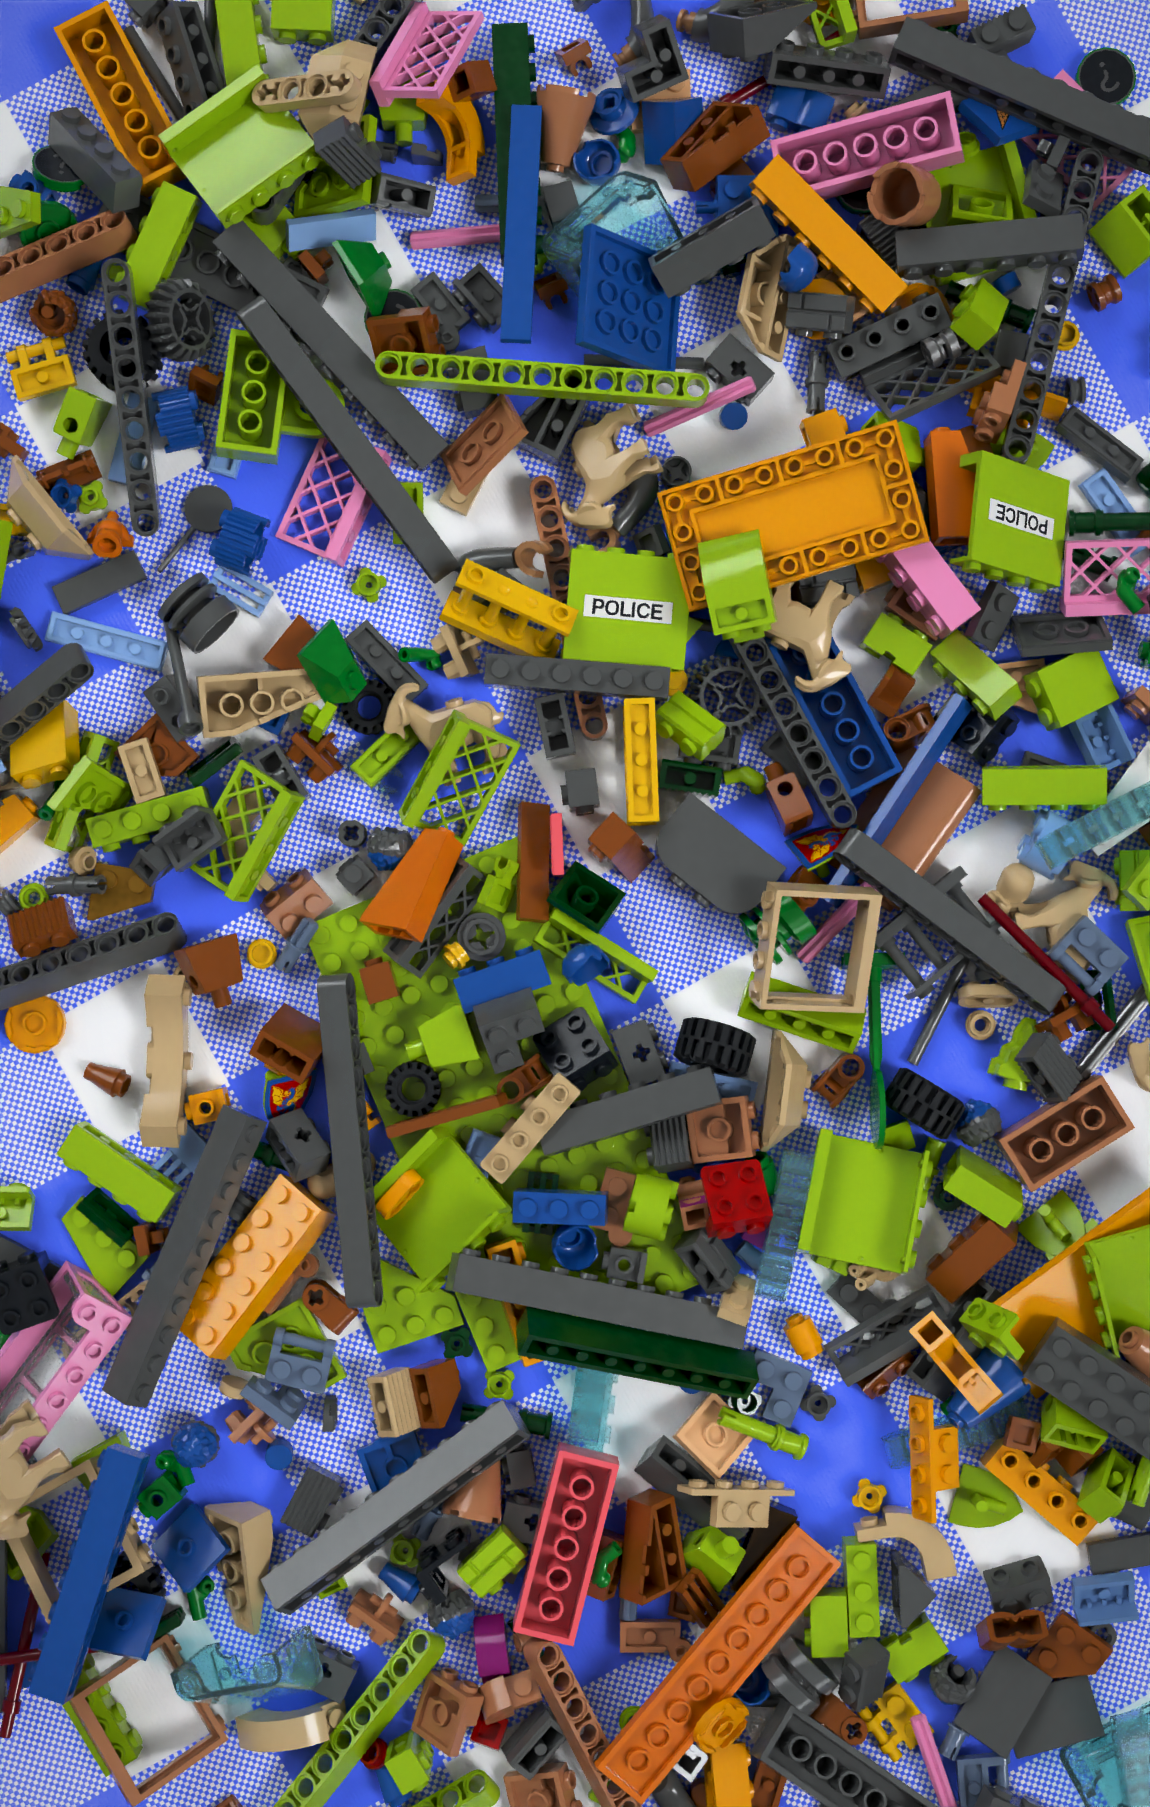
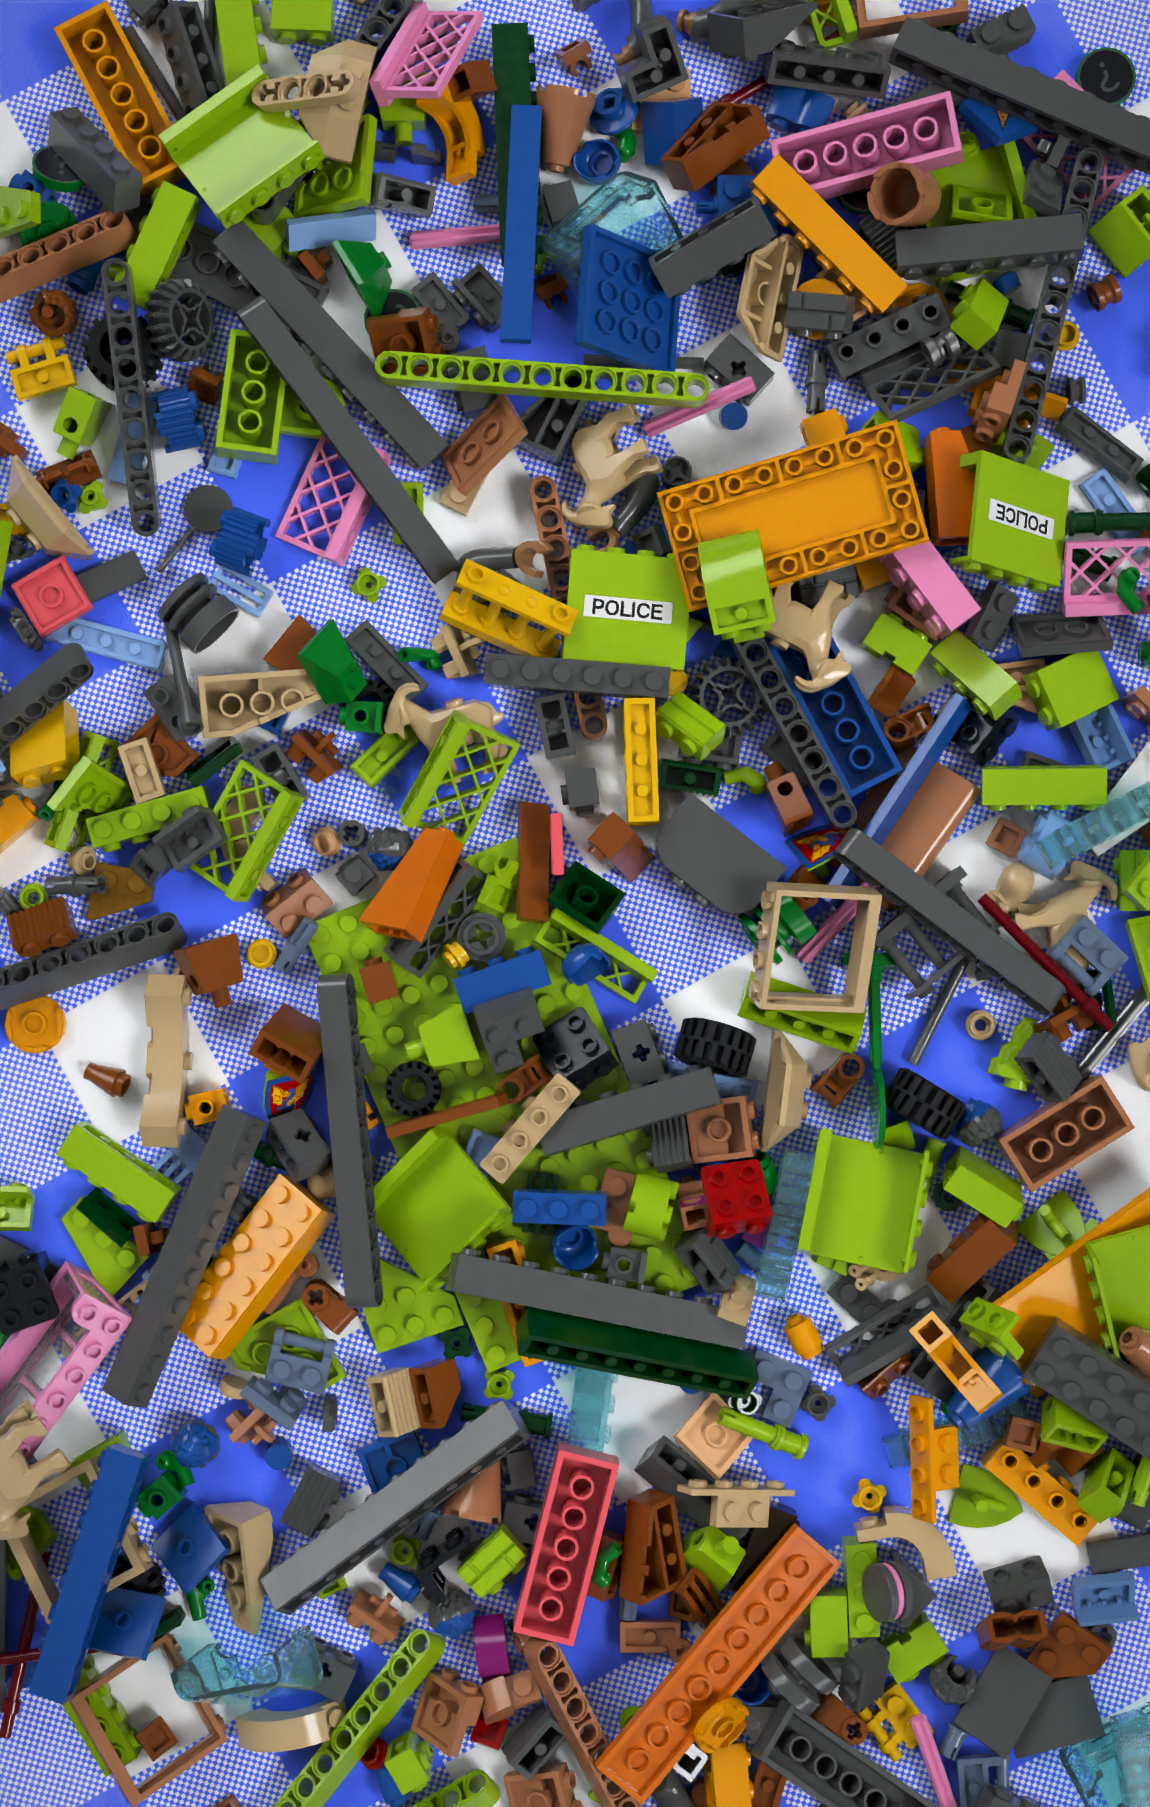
orange piece [87,511,135,558] -> none
lime tile [300,701,337,743] -> none
dark grey brick [313,115,382,189] -> none
light orange beam [375,1169,424,1220] -> none
blue hair [778,242,819,293] -> none
tan plate [957,981,1019,1008] -> none
none -> coral tile [11,555,94,638]
none -> dark orange tile [134,1715,179,1762]
none -> light nougat plate [313,826,341,856]
none -> green brick [339,700,385,735]
none -> dark grey head [862,1560,913,1623]
none -> nougat plate [985,817,1028,858]

